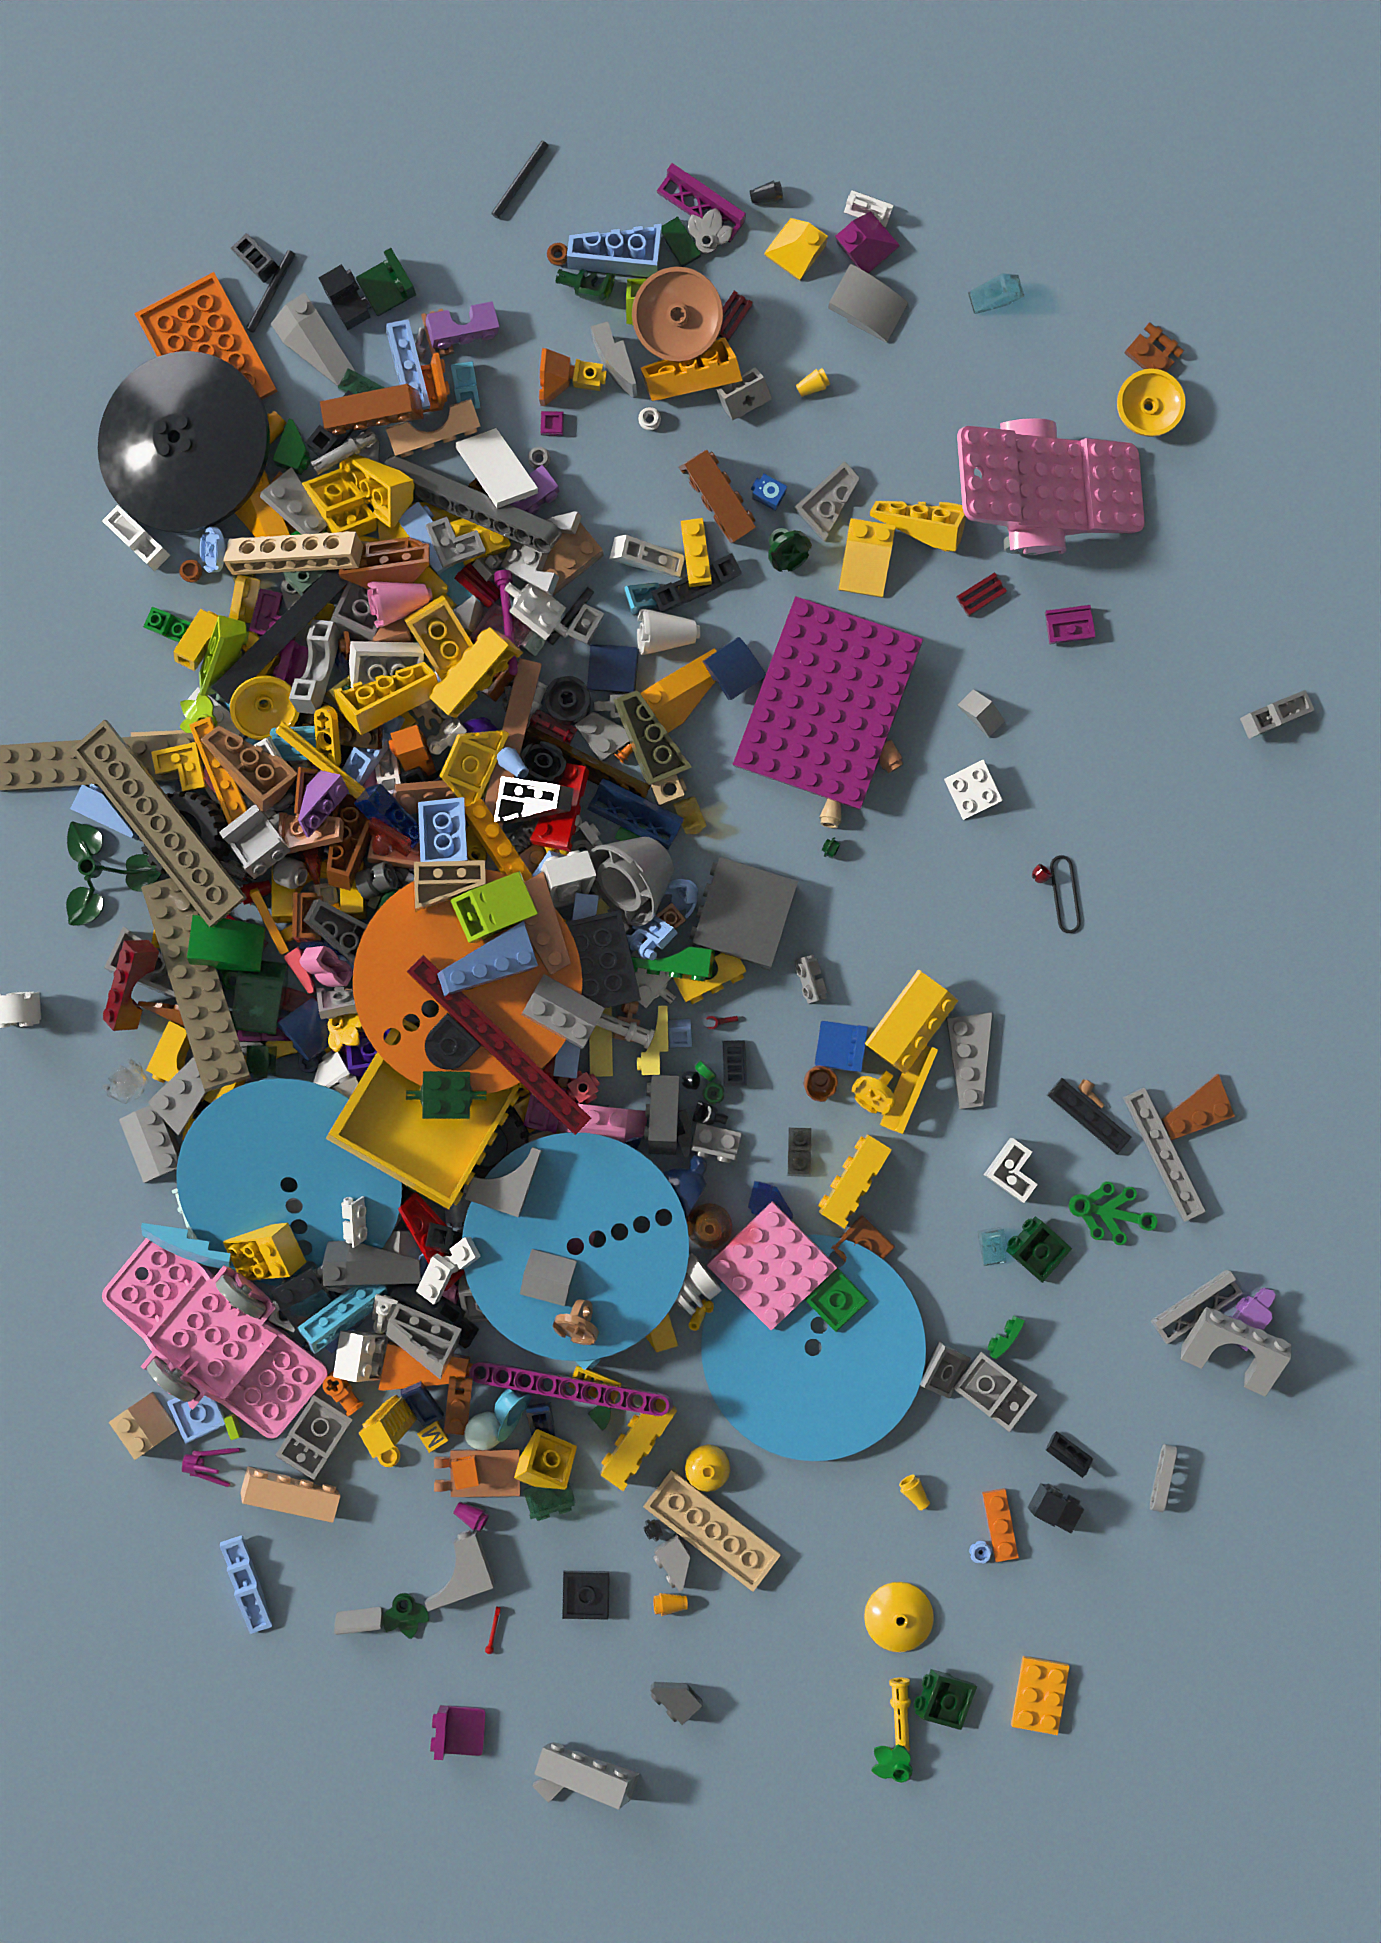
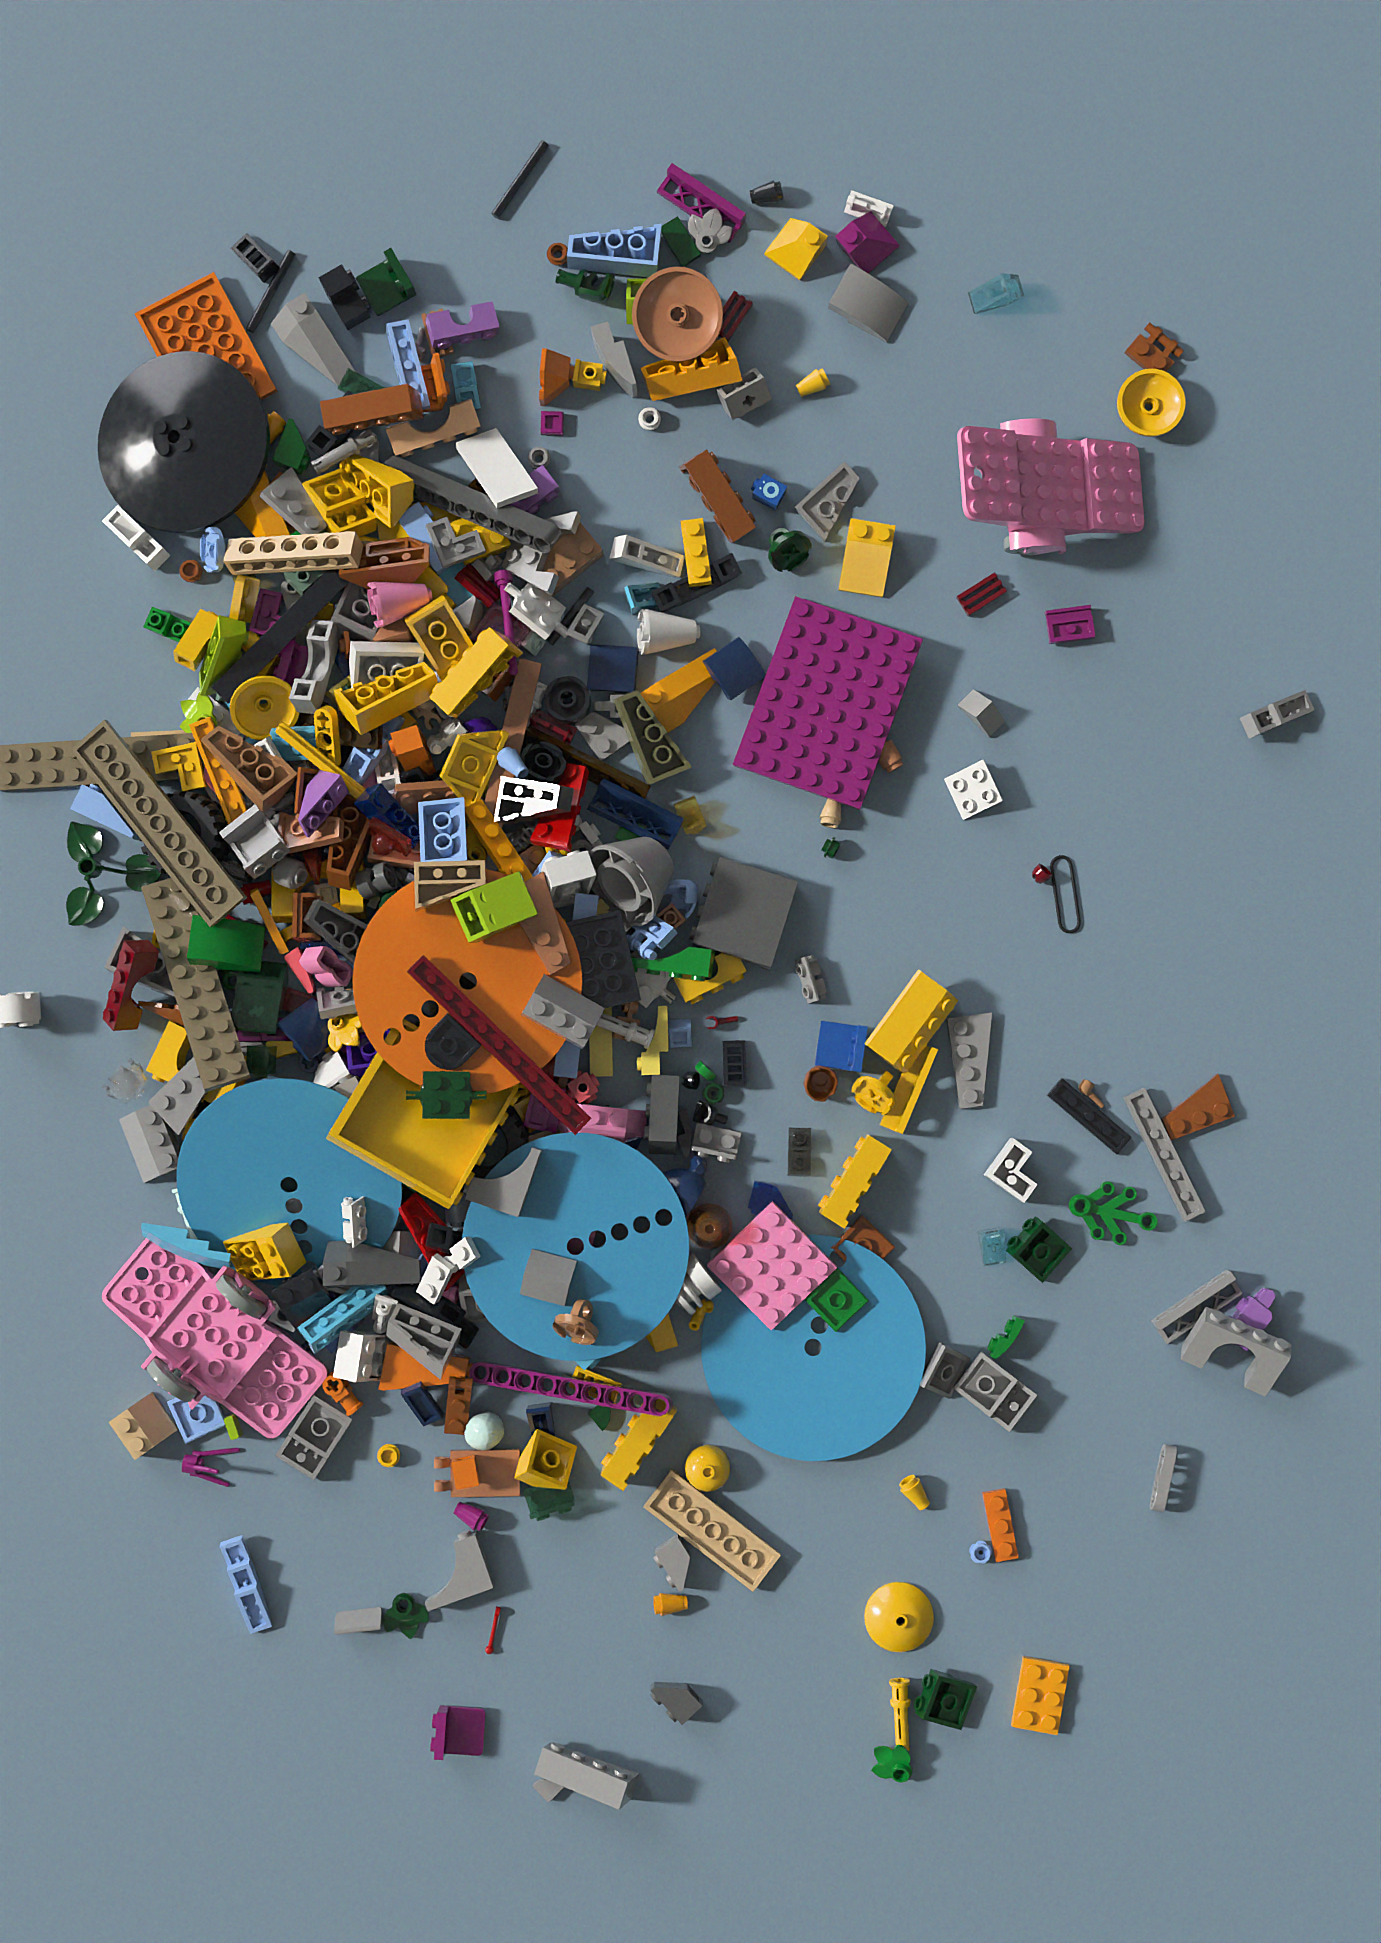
light nougat wedge [240,1466,340,1523] -> none
yellow brick [359,1394,418,1459] -> none
yellow tile [417,1421,449,1453] -> none
medium blue wedge [437,921,538,996] -> none
medium azure piece [494,1389,532,1442] -> none
black plate [562,1570,610,1620] -> none
orange piece [614,744,633,764] -> none
black plate [643,1519,663,1542] -> none
tan brick [651,774,687,807] -> none
yellow wedge [869,501,967,552] -> none
black brick [1027,1483,1084,1534] -> none
black plate [1046,1431,1094,1478] -> none

